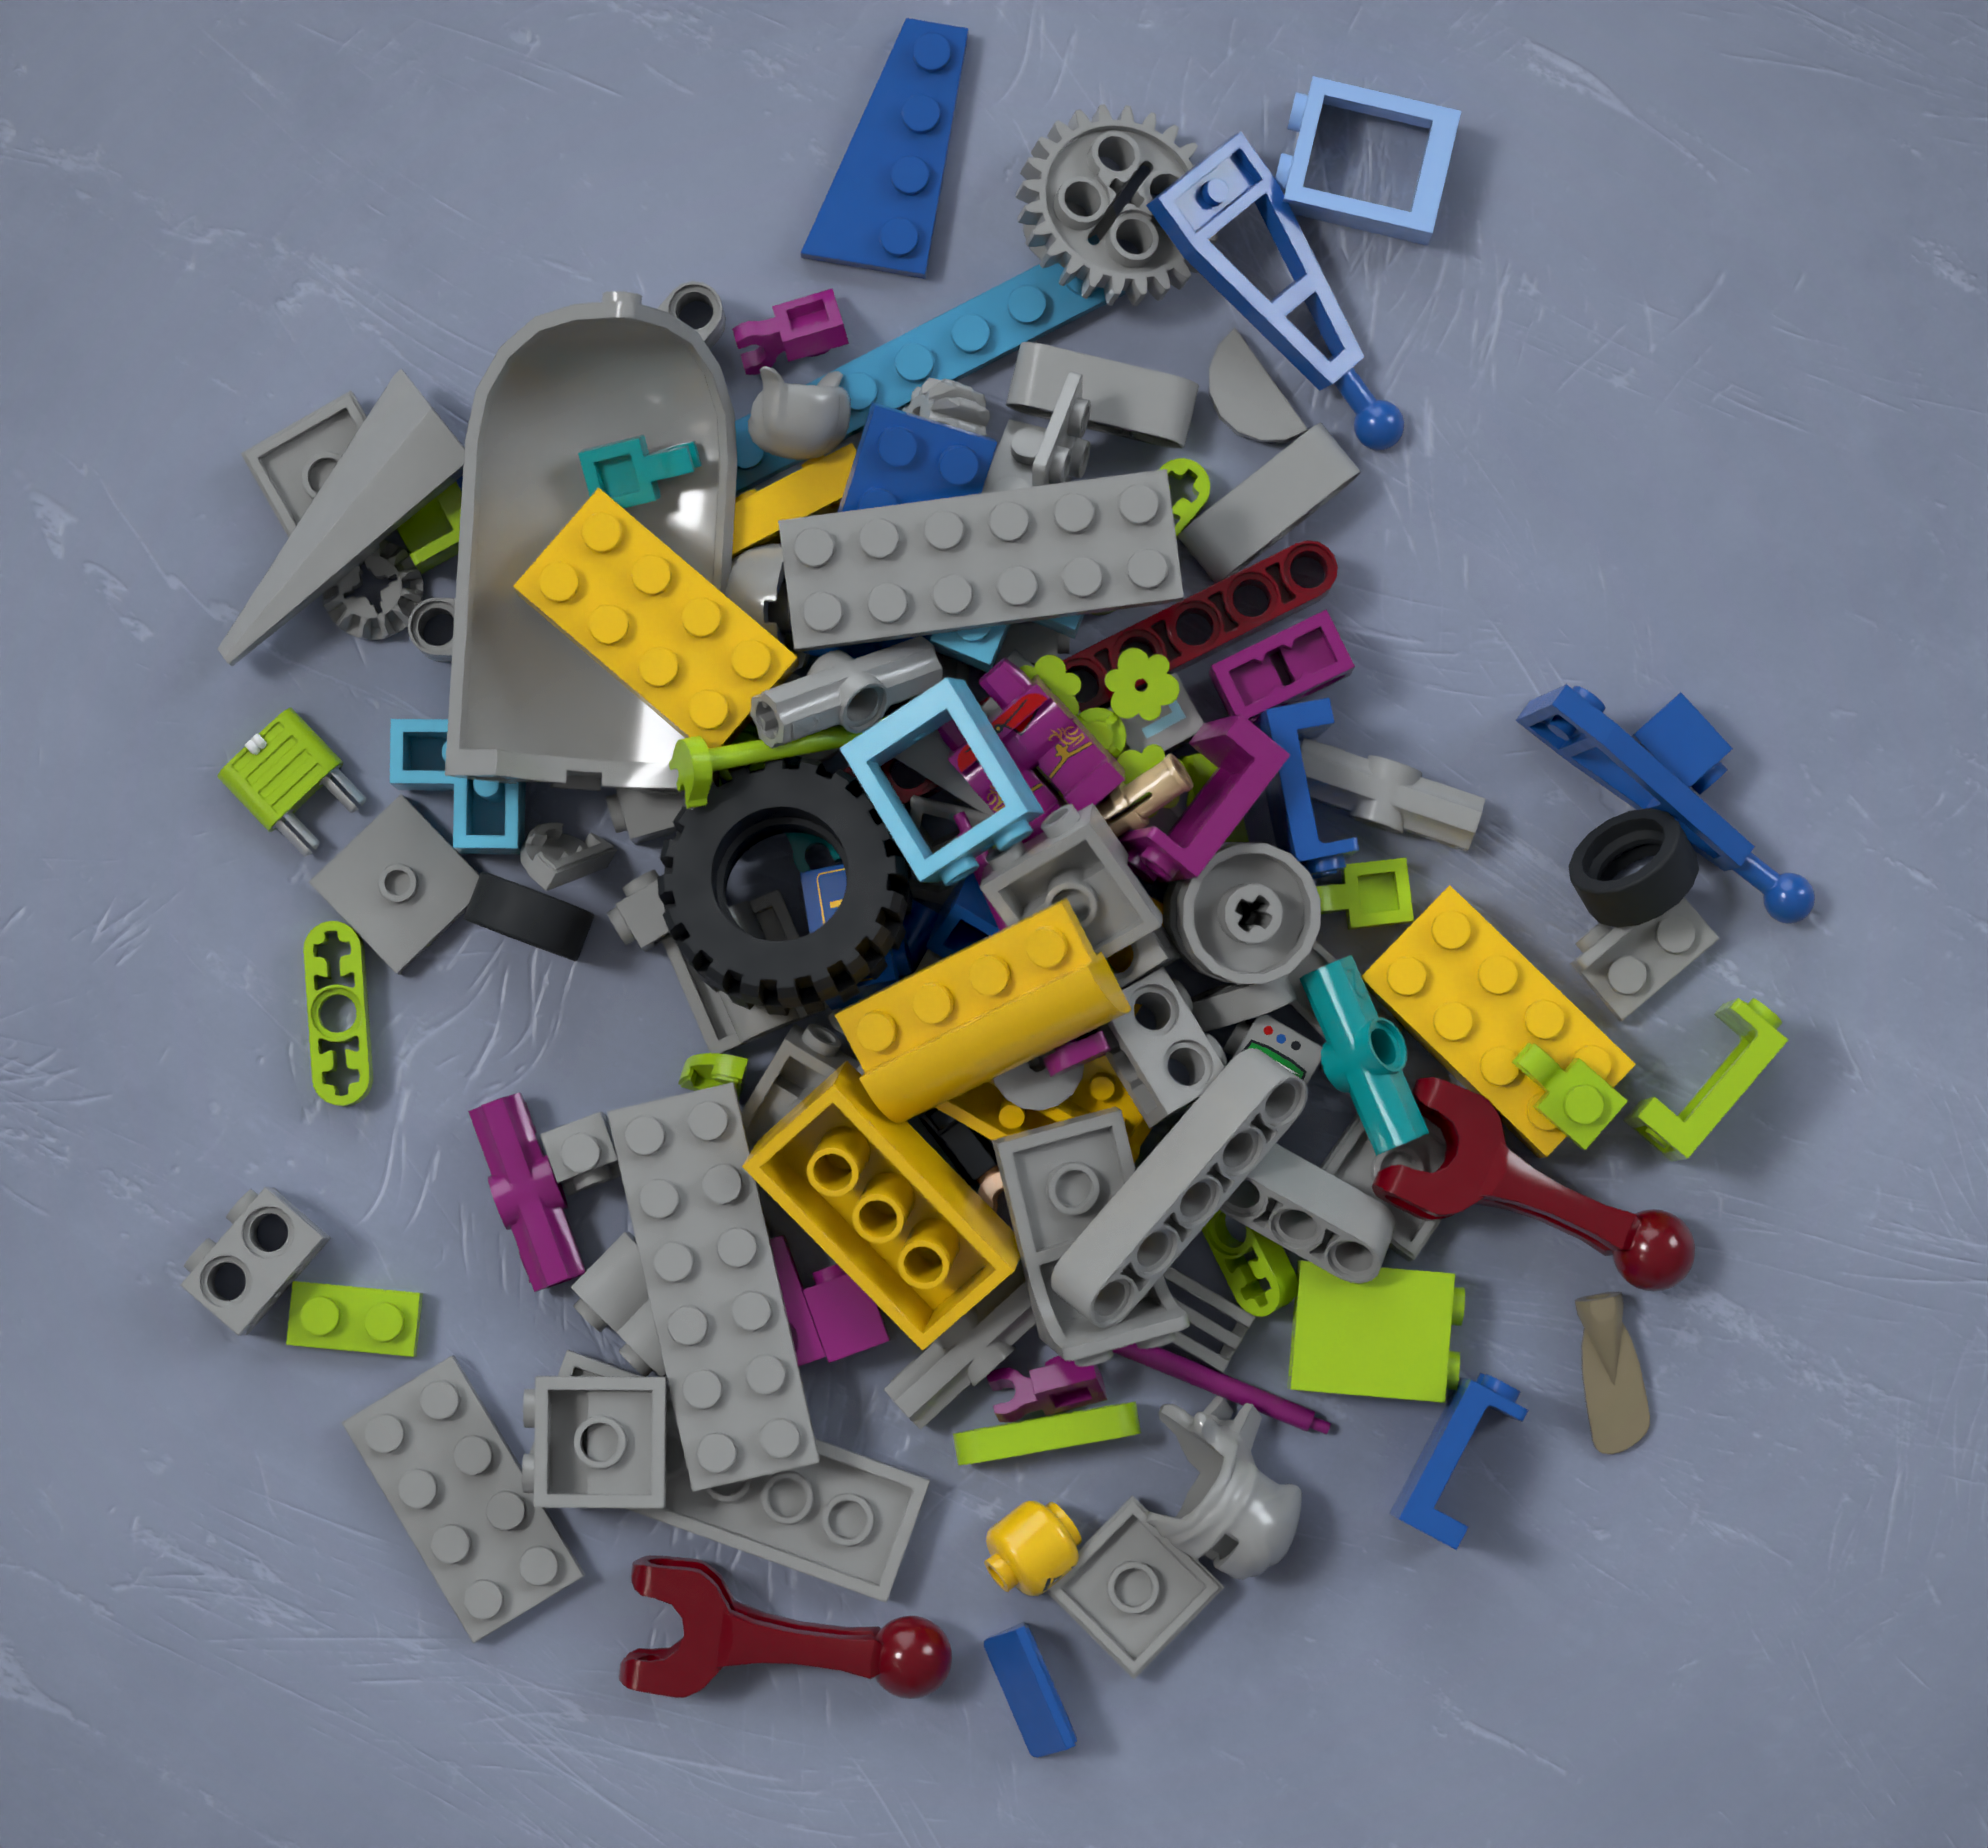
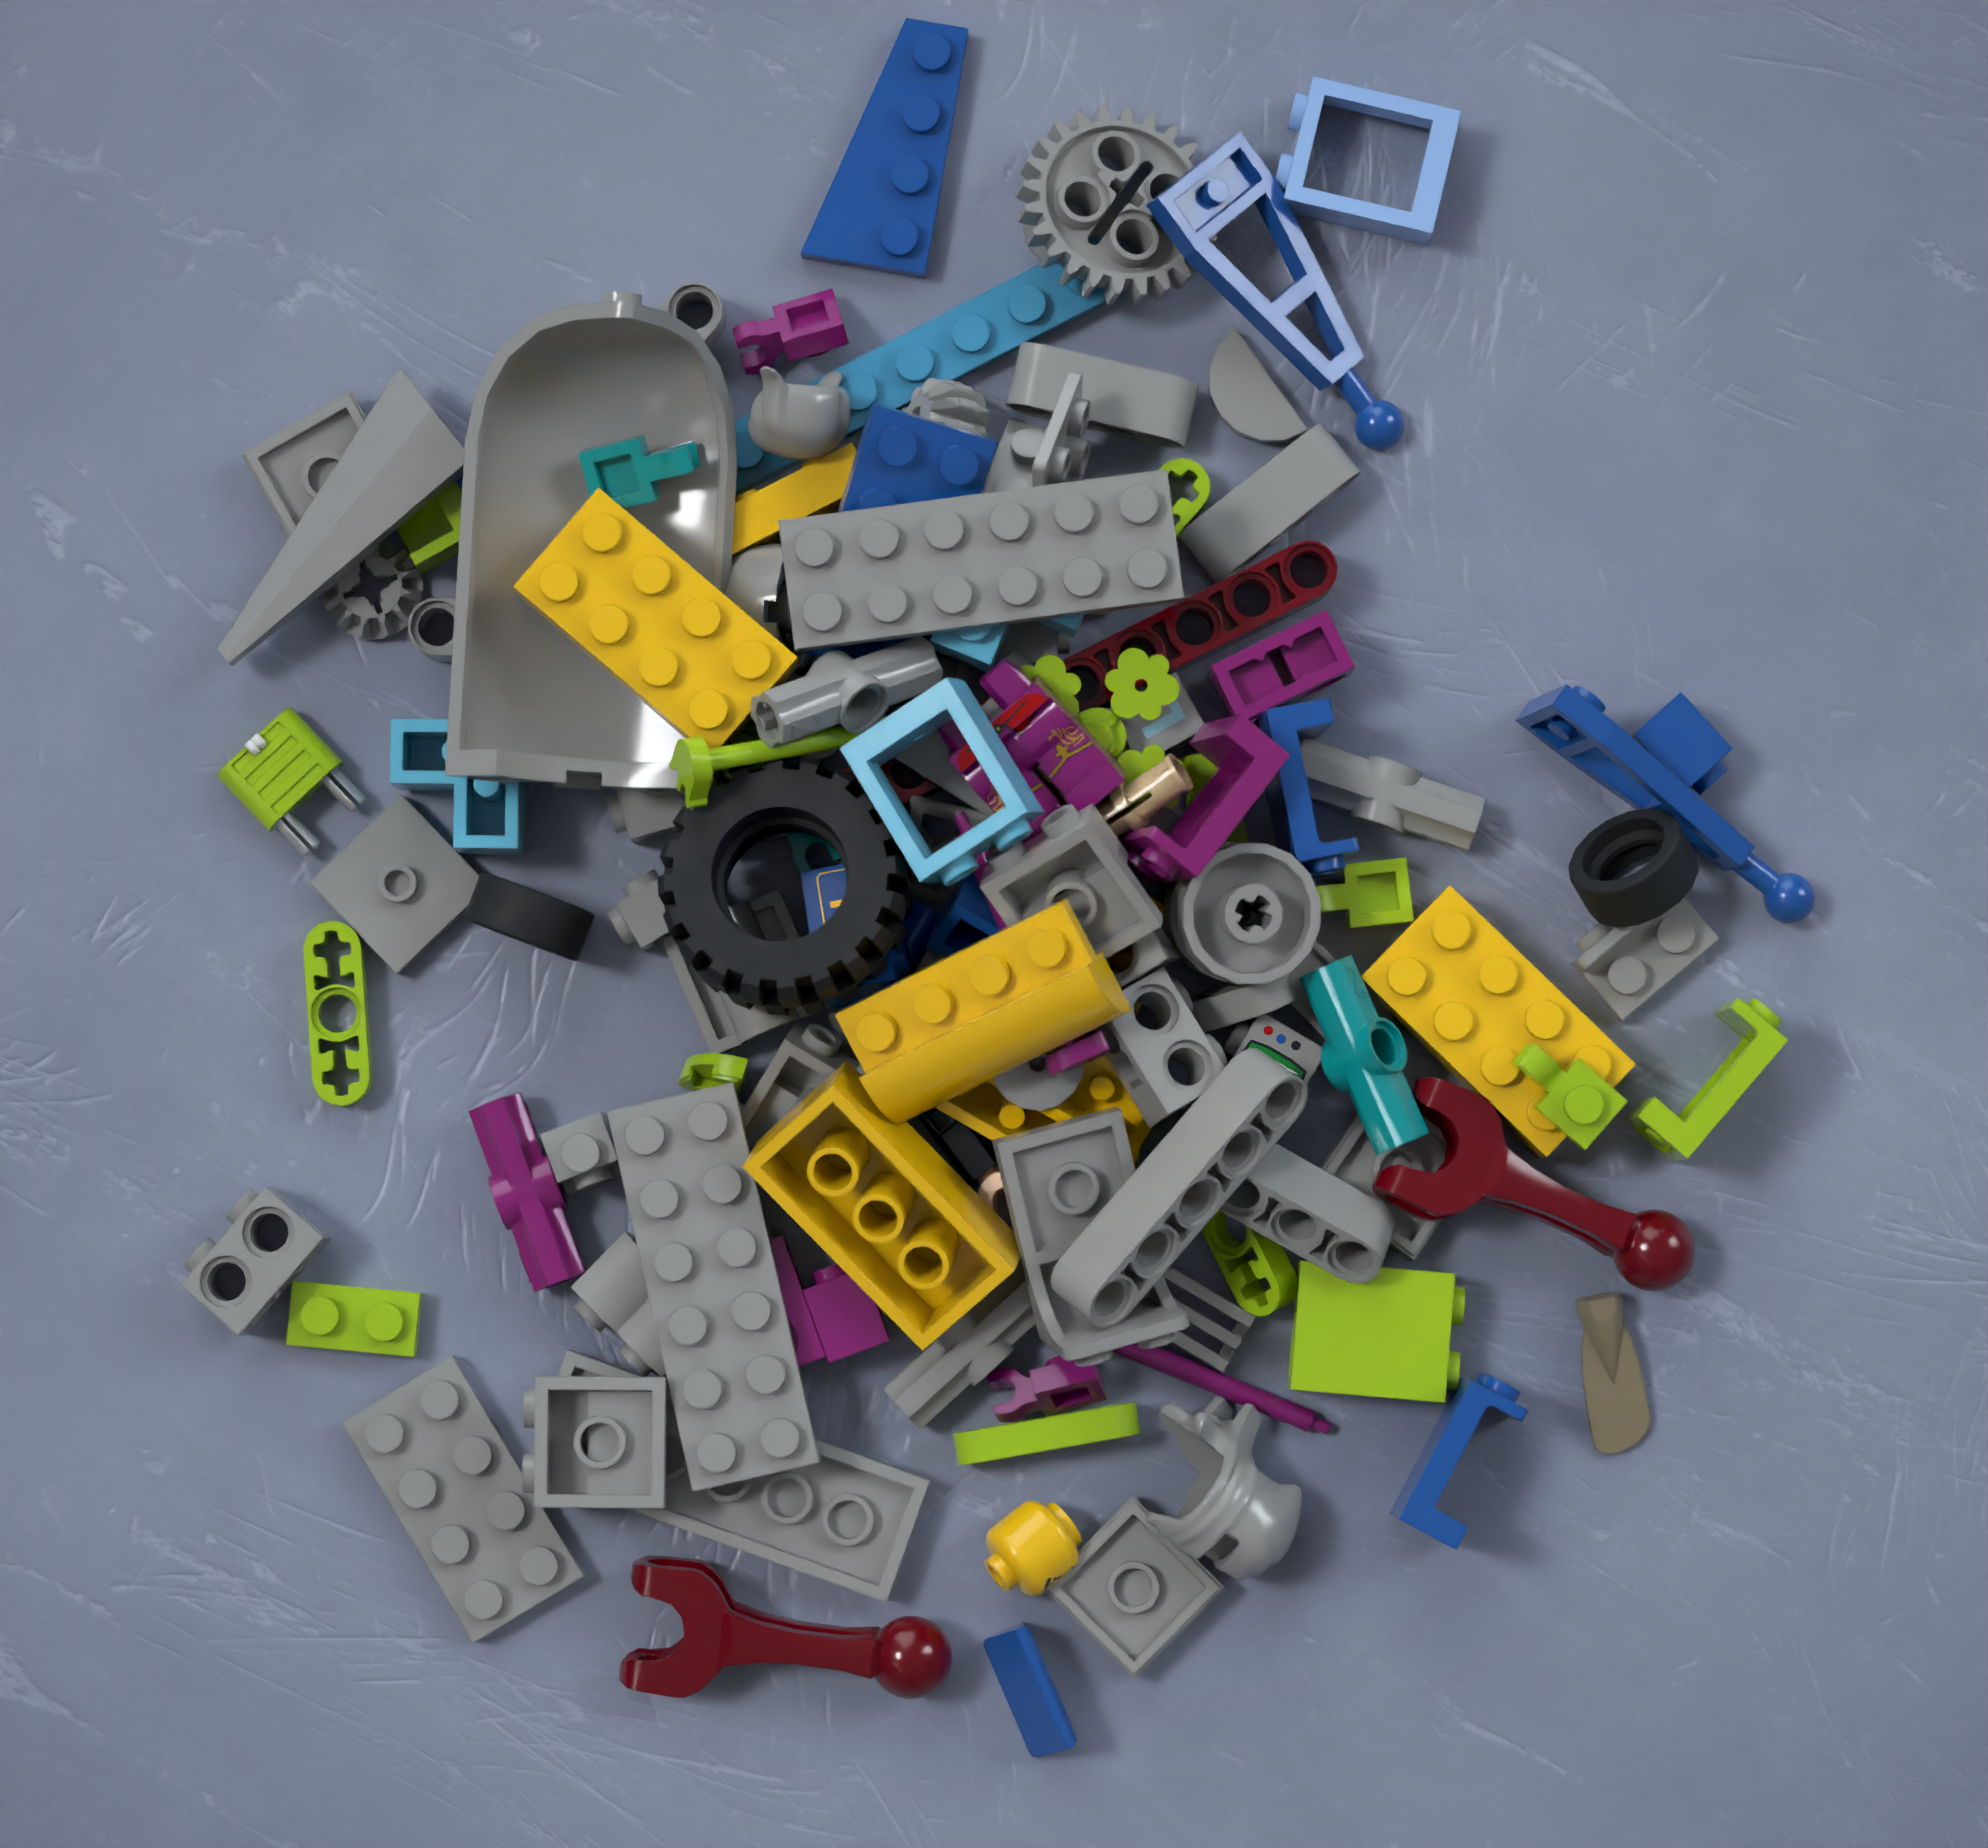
light grey tile [520,822,617,891] -> none

